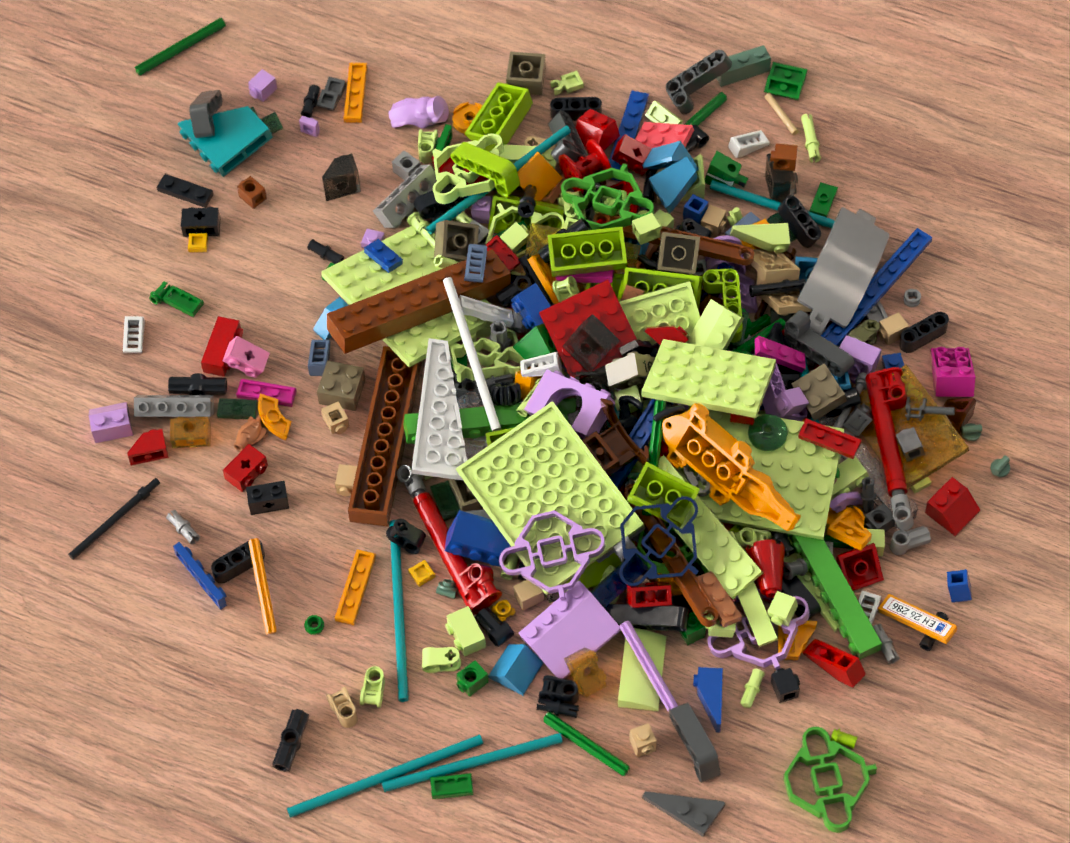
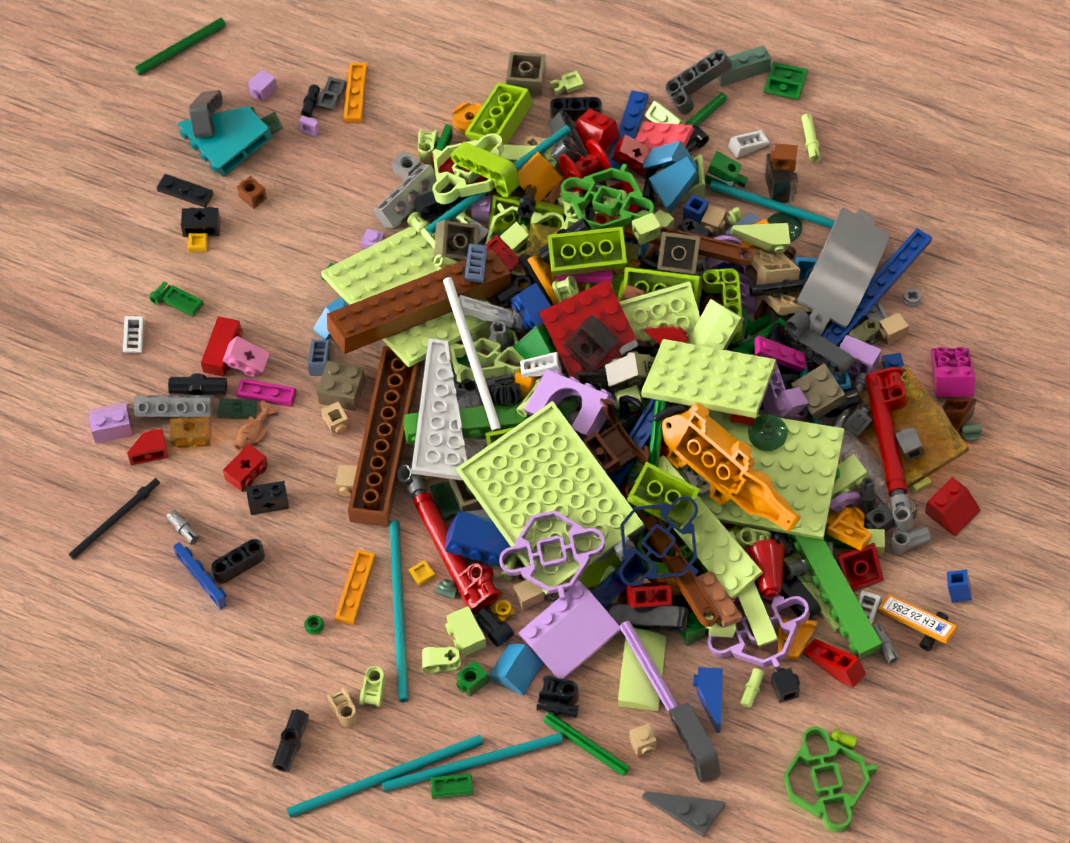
light orange axle [249,538,277,634] -> none
light orange tile [258,393,292,440] -> none
black pin [307,239,344,264] -> none
clear smoke slope [322,154,361,201] -> none
blue plate [364,239,403,273] -> none
black piece [386,519,426,554] -> none
lavender hair [388,96,449,129] -> none
clear yellow brick [564,647,607,697] -> none
tan bar [765,93,798,135] -> none
yellowish green brick [767,591,798,626] -> none
black beam [778,195,821,248] -> none
red plate [798,418,861,459] -> none
green plate [809,182,838,217] -> none
black beam [899,312,949,353] -> none
dark grey piece [905,397,955,421] -> none
sand green plate [990,456,1010,477] -> none

